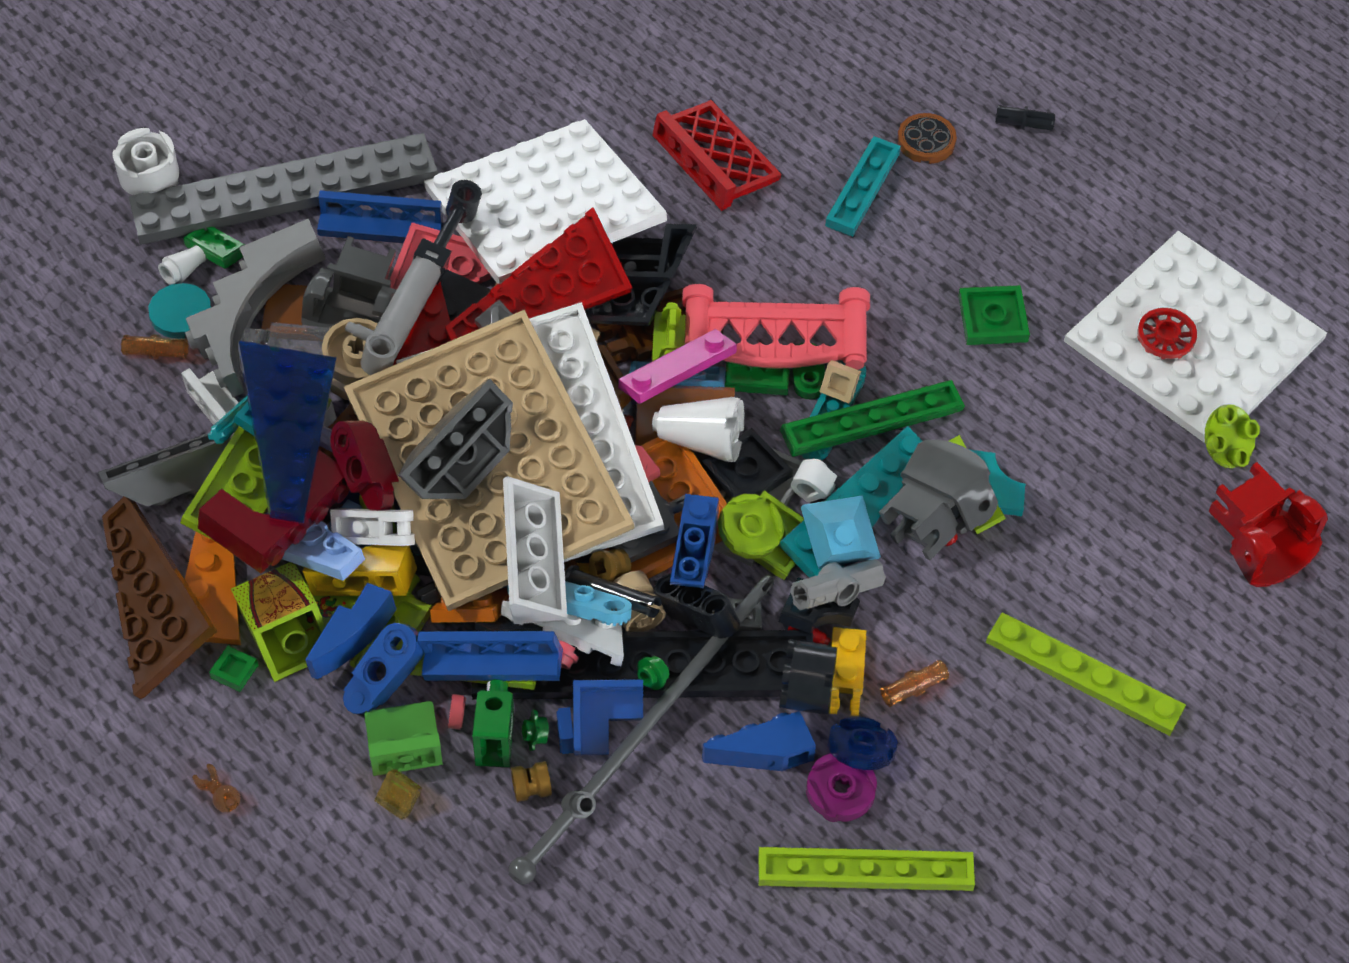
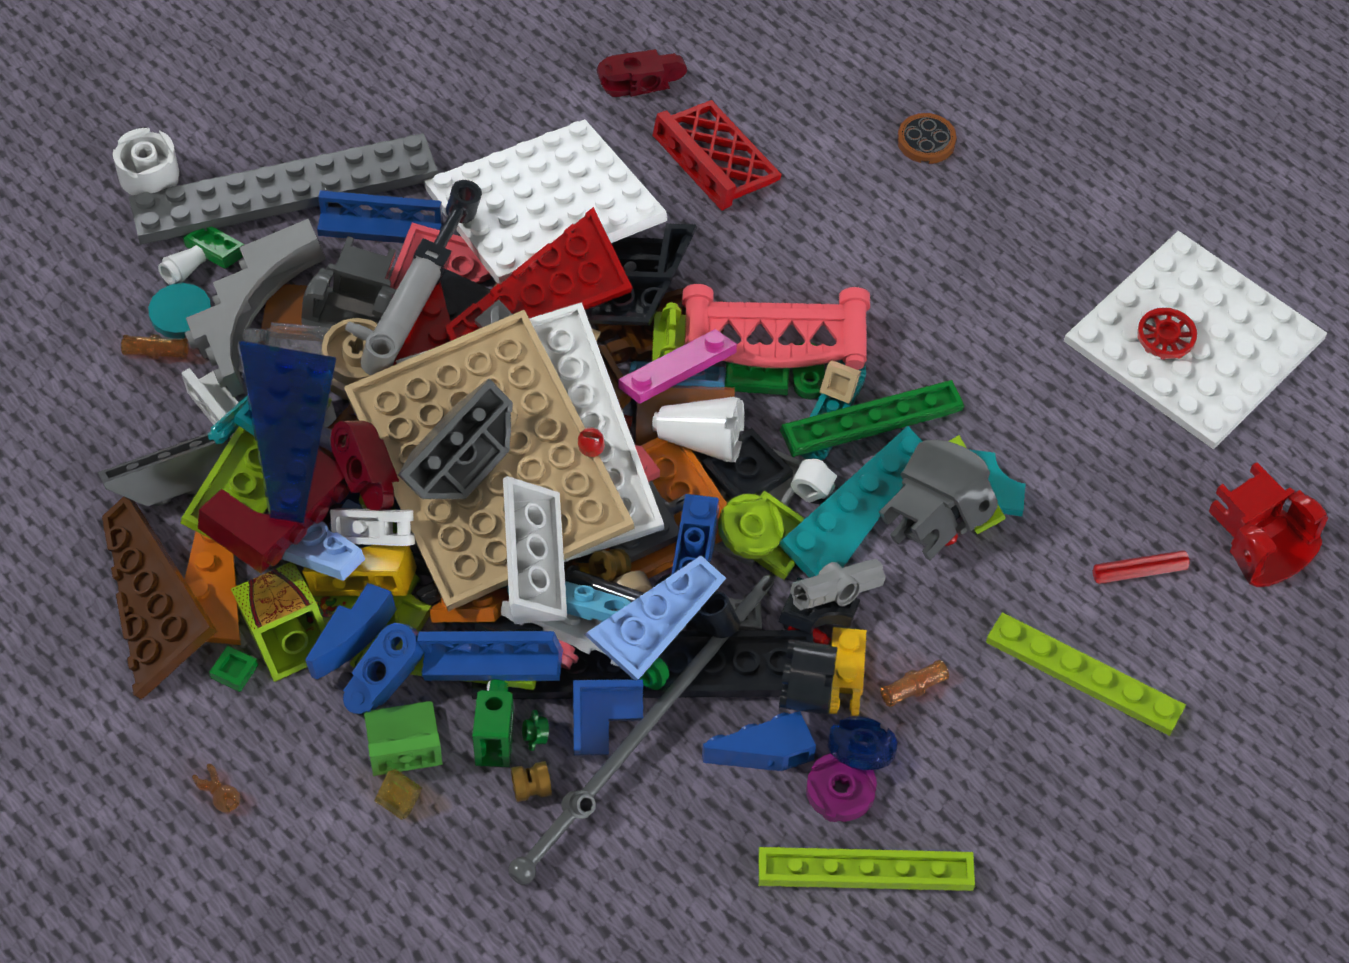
coral tile [448,694,466,730] -> none
blue tile [556,707,574,754] -> none
medium azure slope [801,496,881,569] -> none
teal plate [825,136,901,237] -> none
green plate [958,285,1030,345] -> none
black axle [995,105,1056,130] -> none
lime dish [1204,404,1260,469] -> none
none -> red hinge [578,427,605,457]
none -> light blue wing [584,556,726,680]
none -> dark red piece [596,49,687,97]
none -> red axle [1092,551,1190,584]

